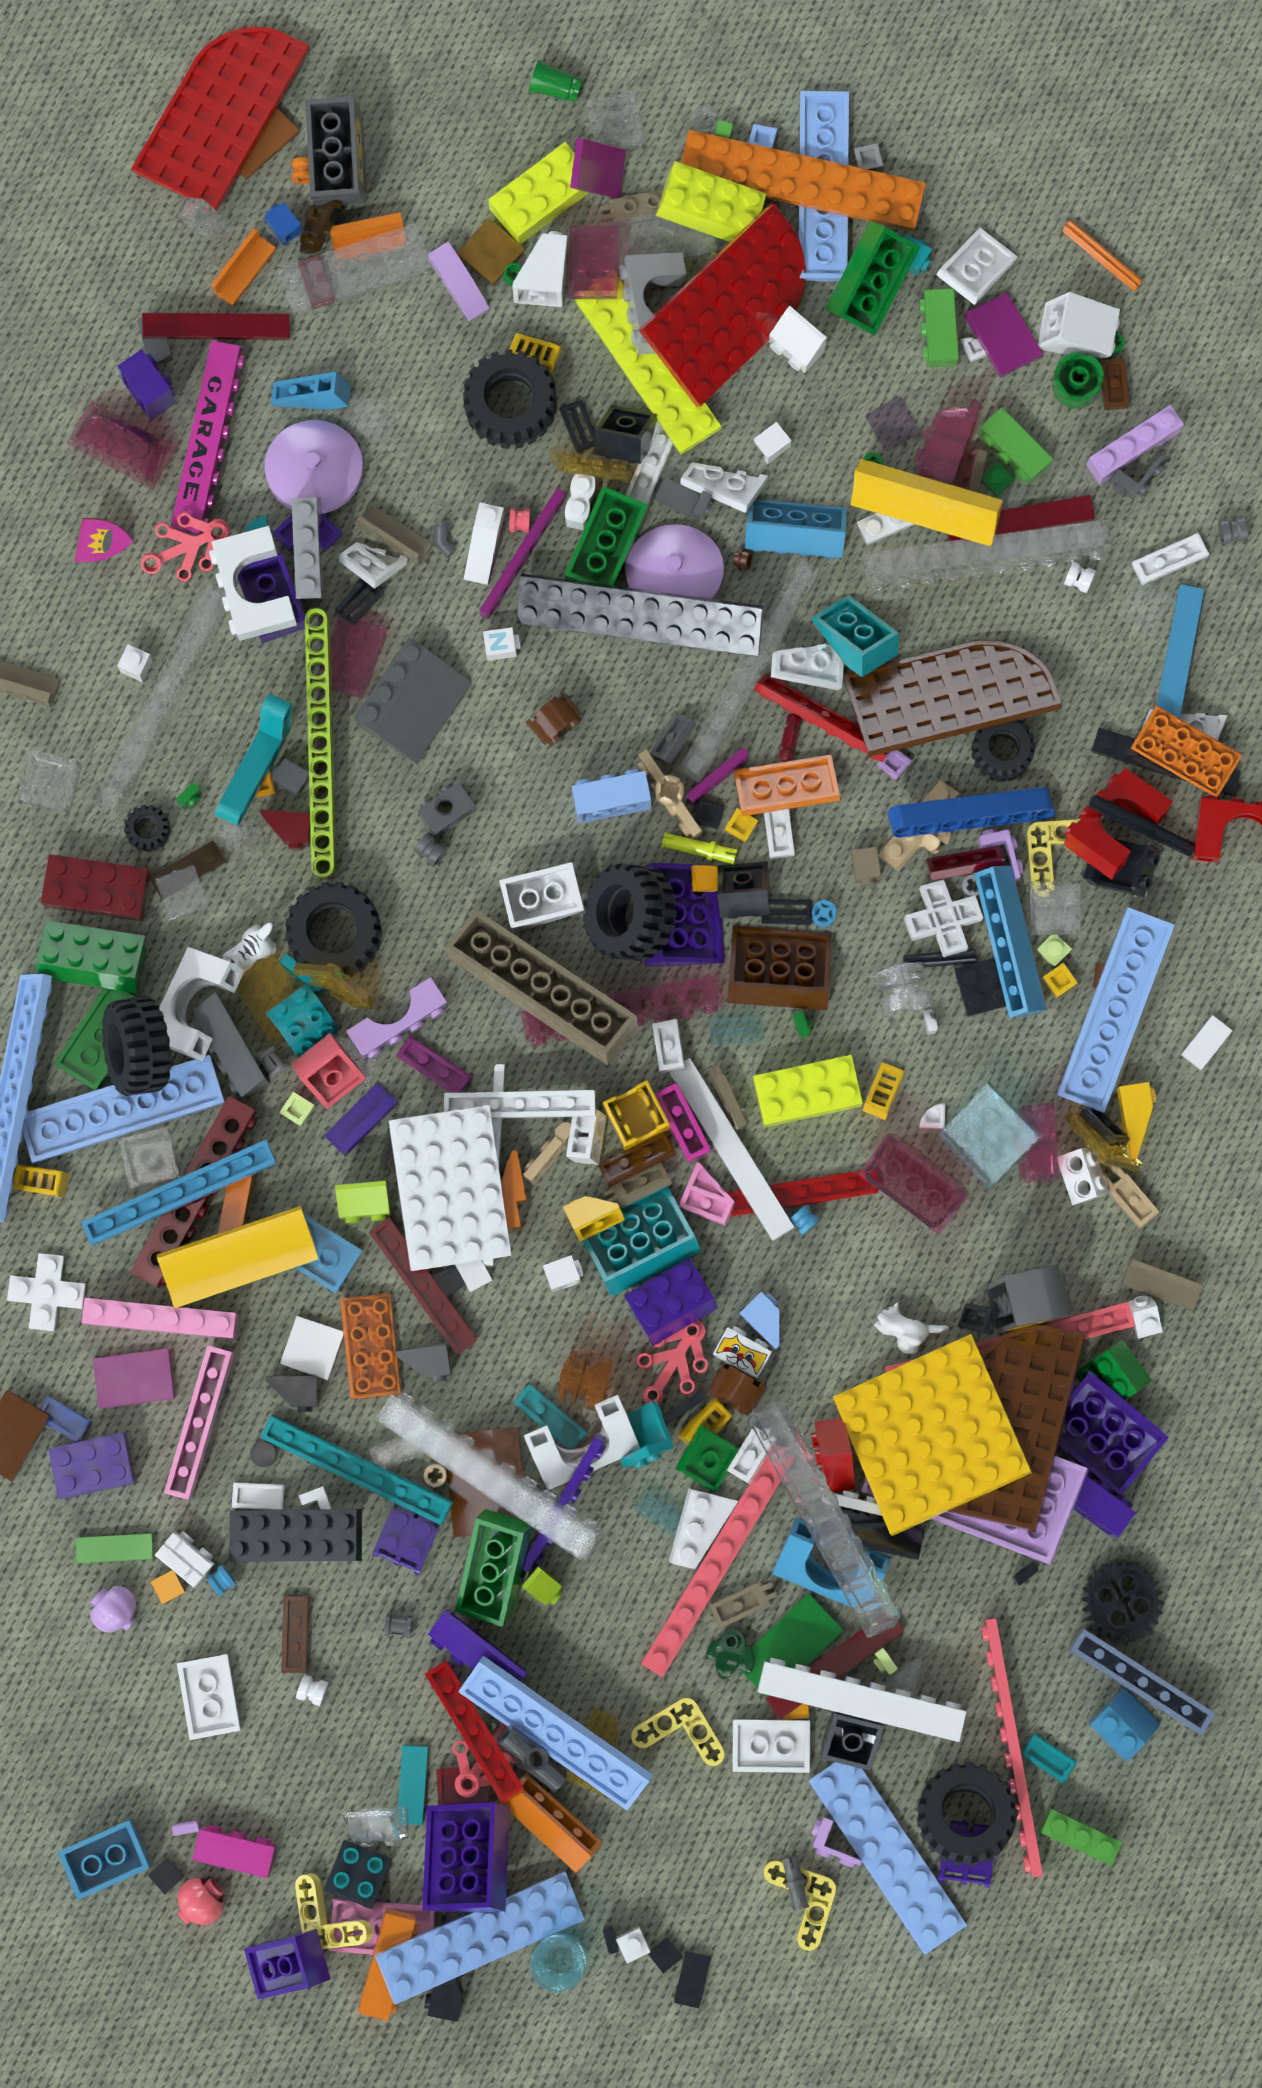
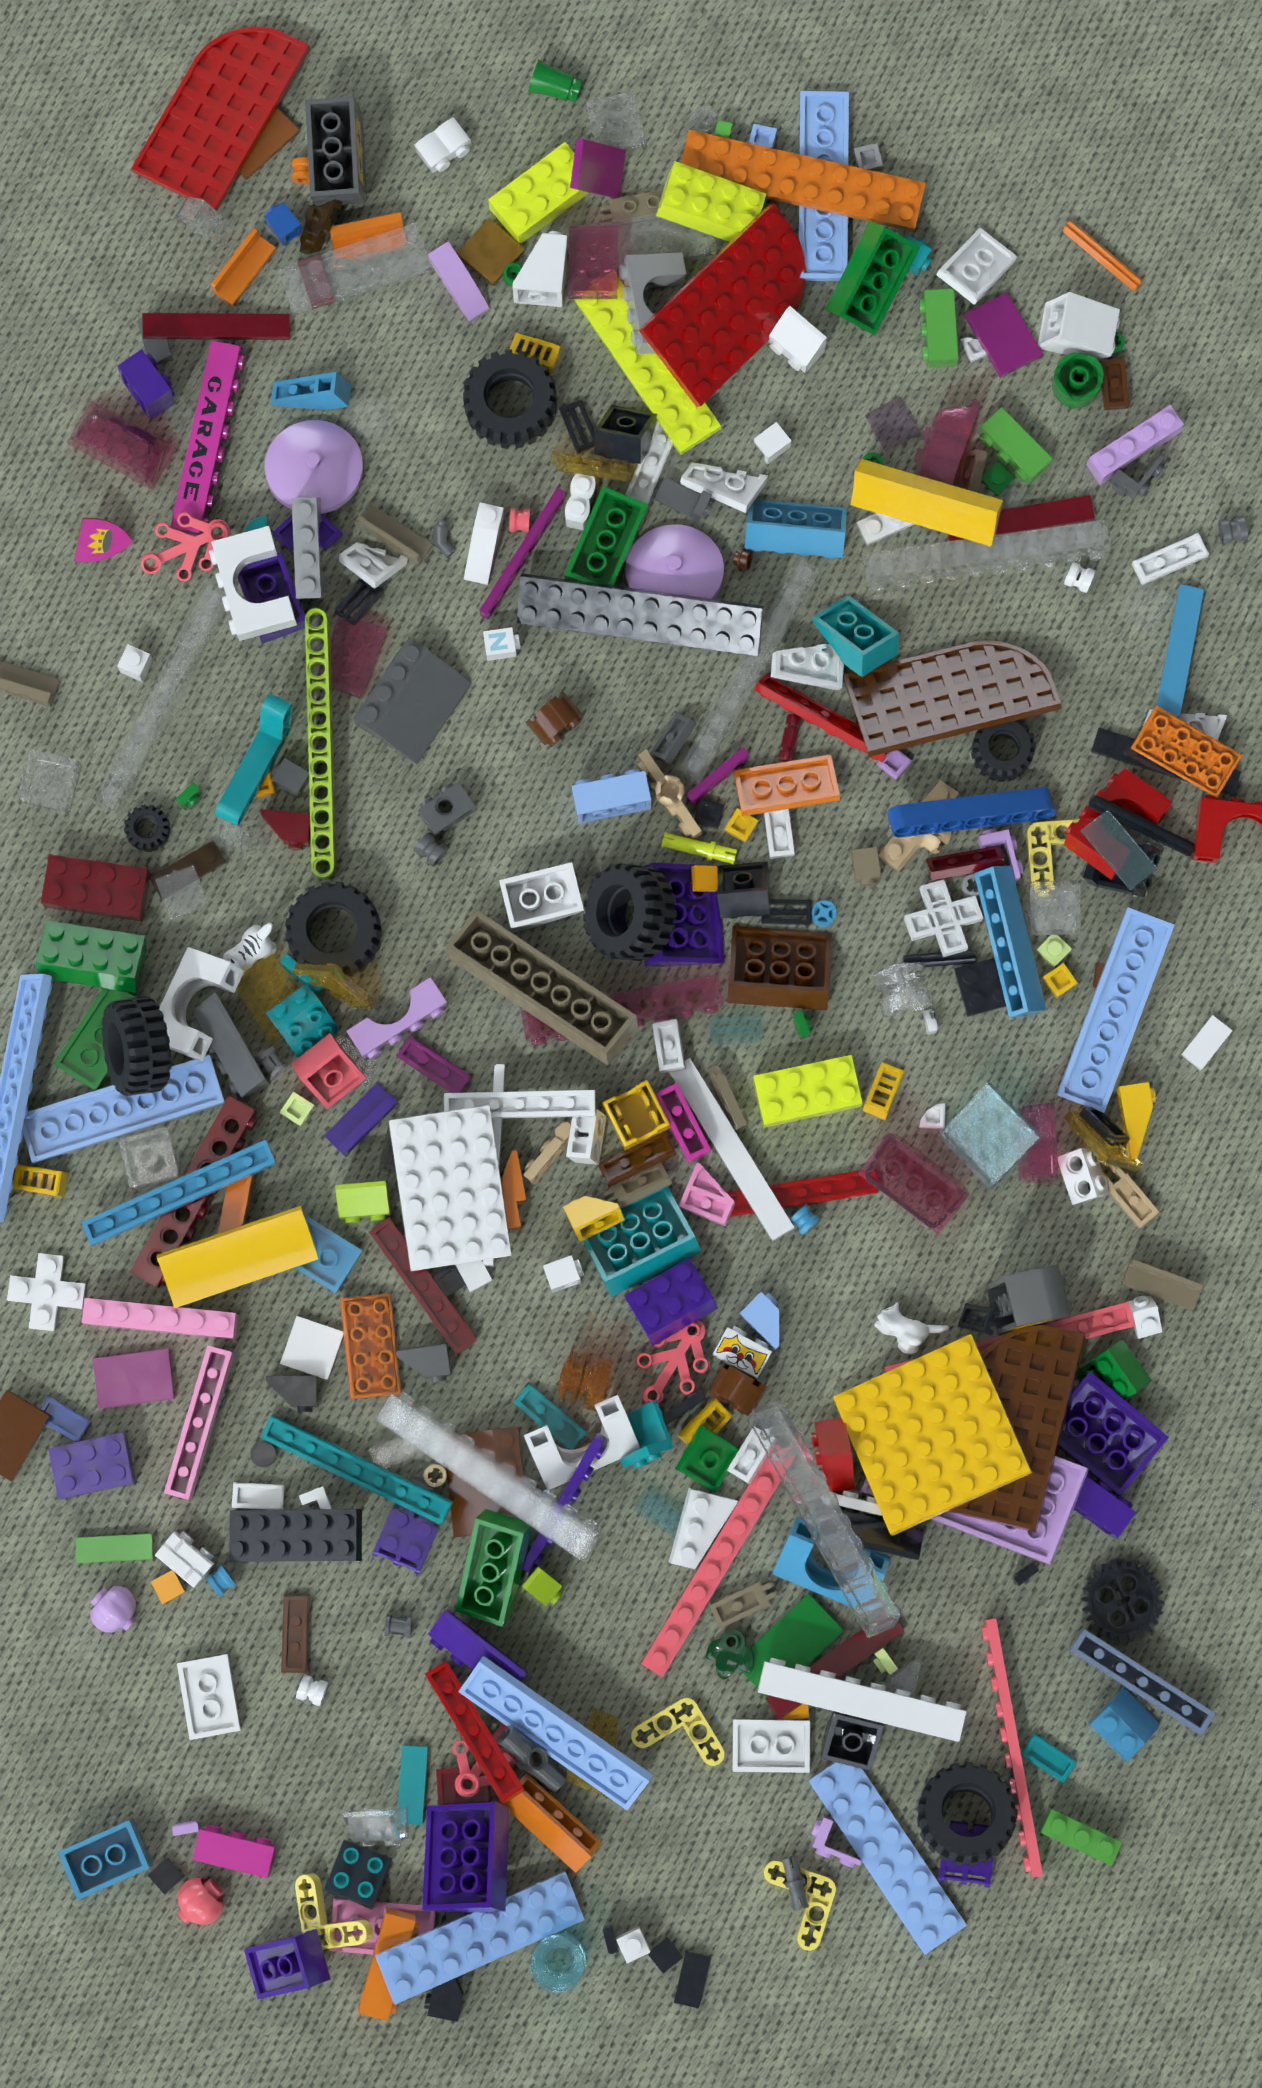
none -> white brick [414,117,472,173]
none -> clear light blue piece [1081,810,1158,890]

